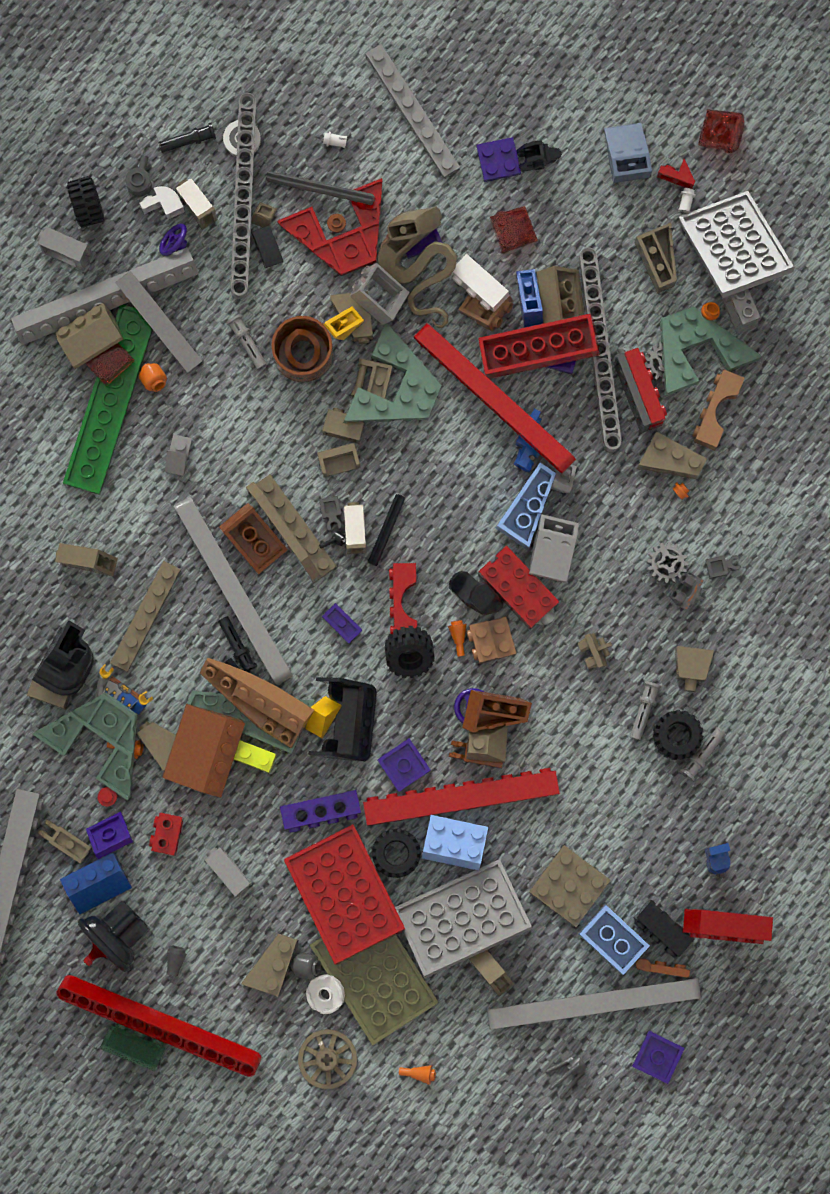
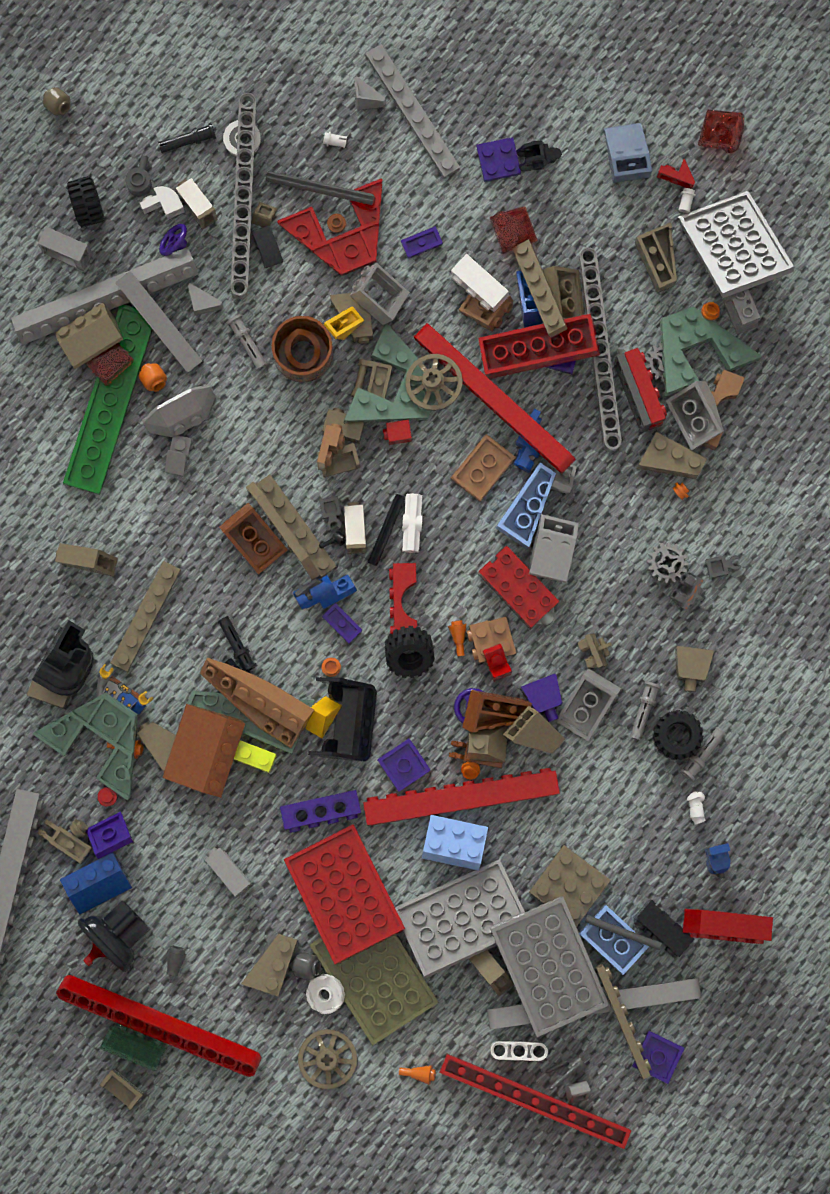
red brick [149,813,184,856] -> none
light grey beam [174,497,293,686] -> none
black tyre [372,828,421,878] -> none
dark tan hips [378,206,458,328] -> none
black animal [449,571,503,616] -> none
dark orange hinge [634,958,690,978] -> none
none -> dark tan head [43,87,71,116]
none -> dark tan plate [70,819,88,838]
none -> dark tan panel [99,1069,145,1110]
none -> light grey wedge [142,384,216,437]
none -> light grey slope [188,283,223,316]
none -> blue plate [293,574,357,610]
none -> medium nougat plate [317,423,345,471]
none -> orange plate [322,657,341,677]
none -> light grey slope [354,76,386,110]
none -> red brick [383,420,412,445]
none -> white piece [402,493,423,553]
none -> dark tan wheel [406,354,463,410]
none -> red brick [439,1053,632,1149]
none -> medium nougat tile [450,434,516,502]
none -> orange plate [461,762,480,780]
none -> red slope [483,643,512,682]
none -> light grey plate [490,896,609,1037]
none -> white beam [490,1041,548,1061]
none -> dark tan slope [503,706,565,754]
none -> dark tan plate [512,239,568,337]
none -> dark purple torso [520,673,562,722]
none -> light grey slope [556,668,621,741]
none -> light grey brick [566,1081,591,1104]
none -> dark grey bar [585,915,662,950]
none -> dark tan plate [595,964,652,1079]
none -> light grey slope [666,381,724,450]
none -> white arm [687,791,706,824]

